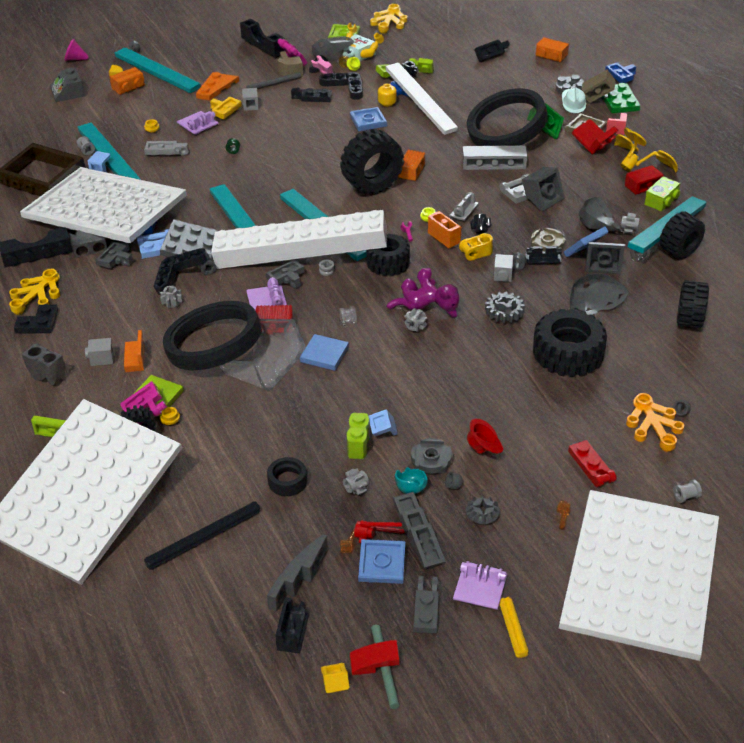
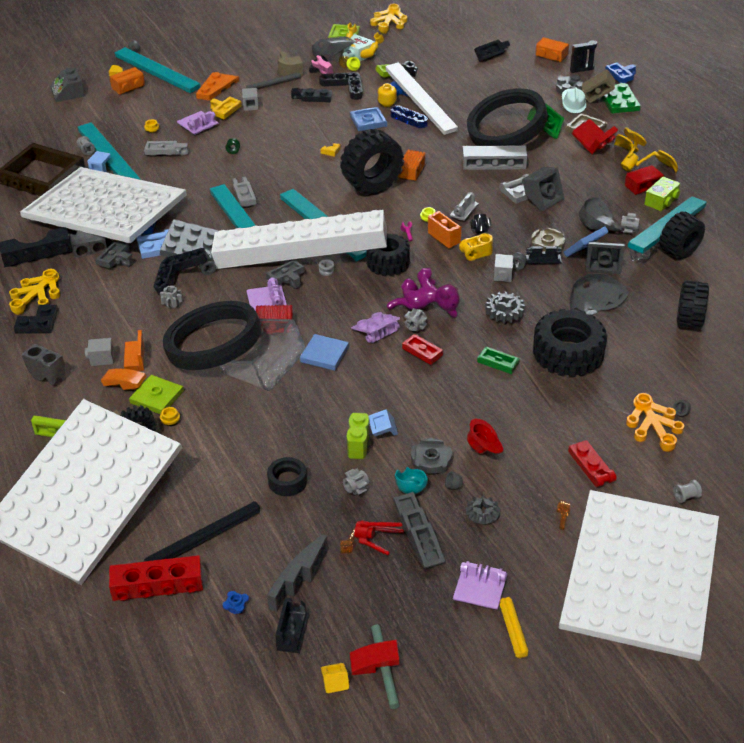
dark pink hat [64,39,89,61] -> none
dark pink plate [120,381,167,425] -> none
black arch [240,18,285,57] -> none
dark pink plate [277,38,308,66] -> none
clear wheel [339,306,357,326] -> none
medium blue tile [358,539,405,584] -> none
lime plate [409,58,434,74] -> none
dark grey hinge [413,576,439,633] -> none
coral panel [606,113,627,135] -> none
none -> orange slope [101,369,147,390]
none -> red brick [109,555,203,601]
none -> blue plate [223,591,249,614]
none -> light grey hinge [232,176,256,207]
none -> yellow tile [320,143,341,157]
none -> lavender hinge [351,312,400,343]
none -> clear blue beam [390,105,428,128]
none -> red plate [402,334,443,365]
none -> green tile [477,347,520,374]
none -> black plate [570,40,597,73]

